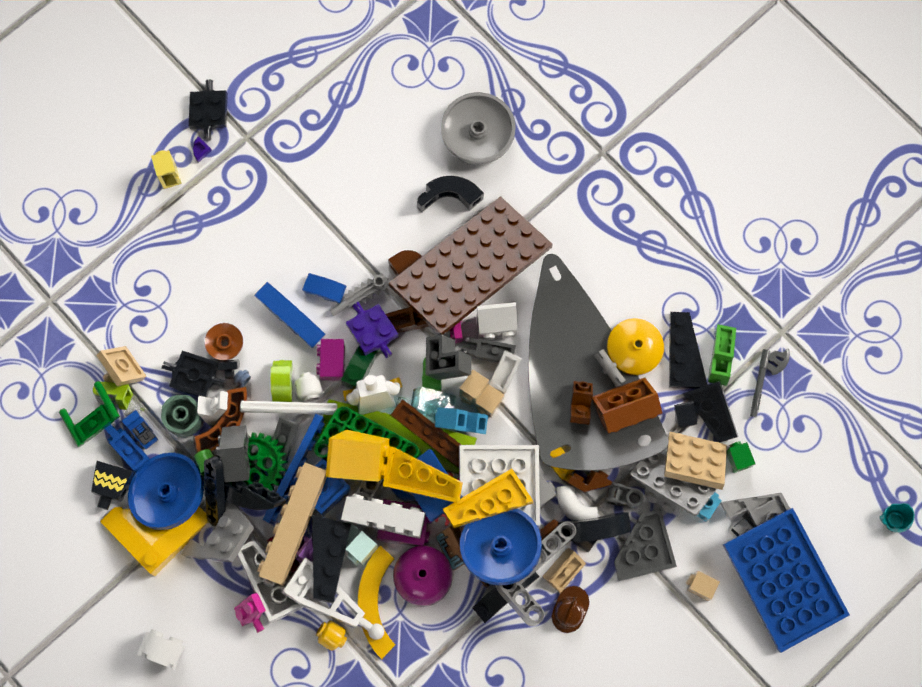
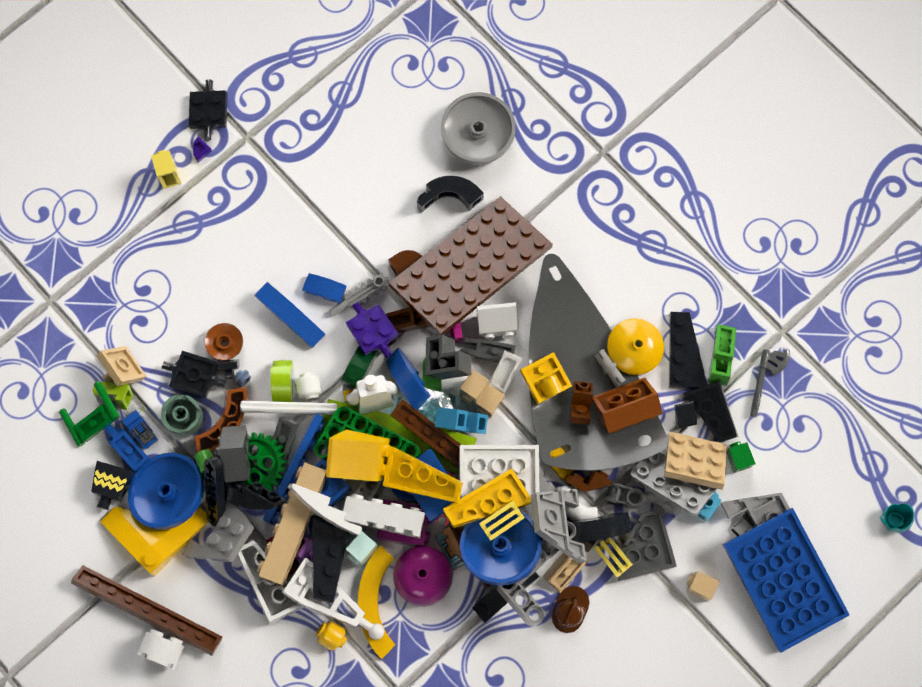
white slope [197,391,228,425] -> none
dark pink plate [234,593,266,633] -> none
magenta piece [316,339,345,381] -> none
none -> reddish brown plate [71,565,223,656]
none -> white slope [288,483,362,535]
none -> blue slope [386,348,431,410]
none -> light yellow tile [479,501,525,541]
none -> yellow plate [519,352,572,405]
none -> light grey wing [531,489,586,564]
none -> light yellow tile [594,538,633,578]

